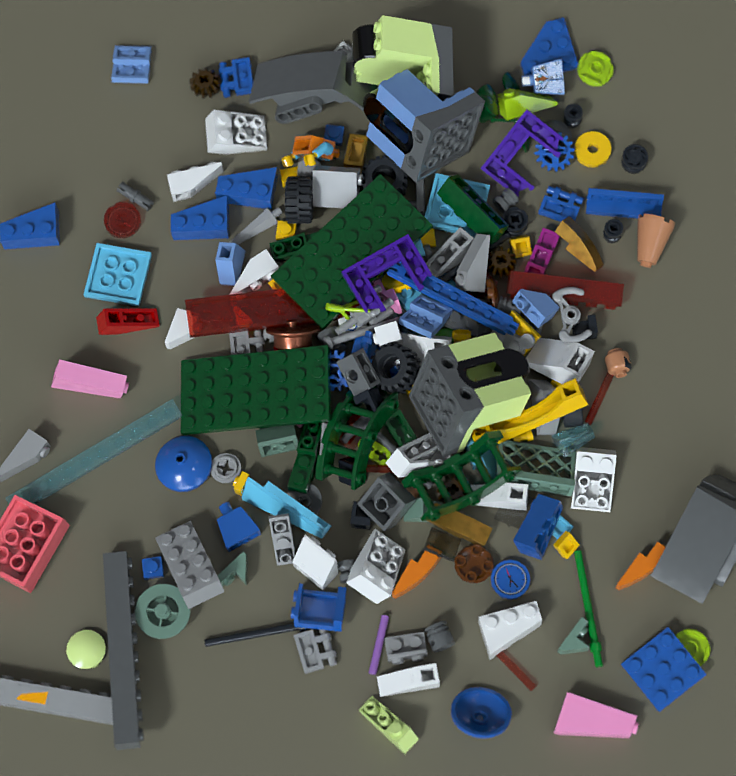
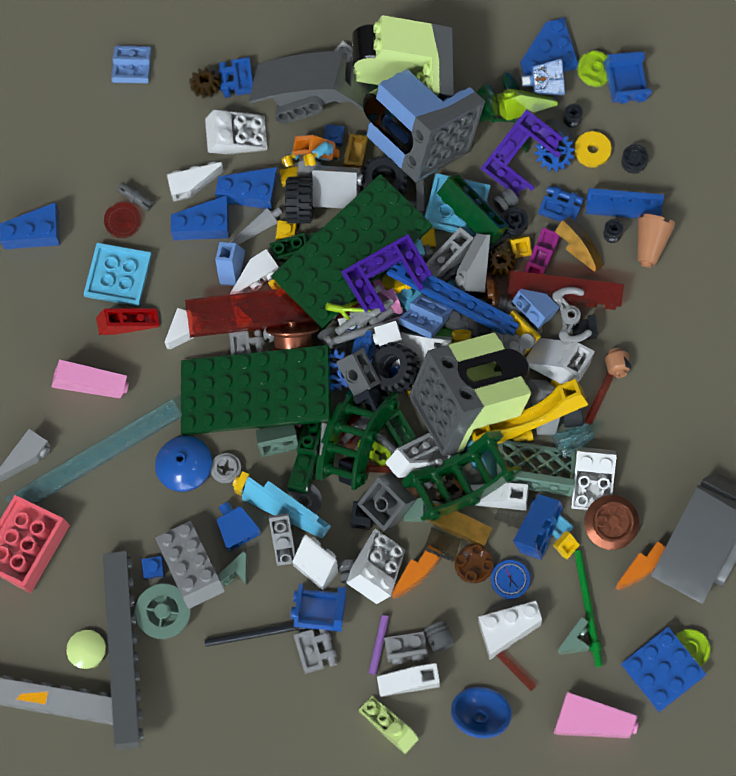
none -> copper wheel [584,495,639,550]
none -> blue panel [604,52,652,104]

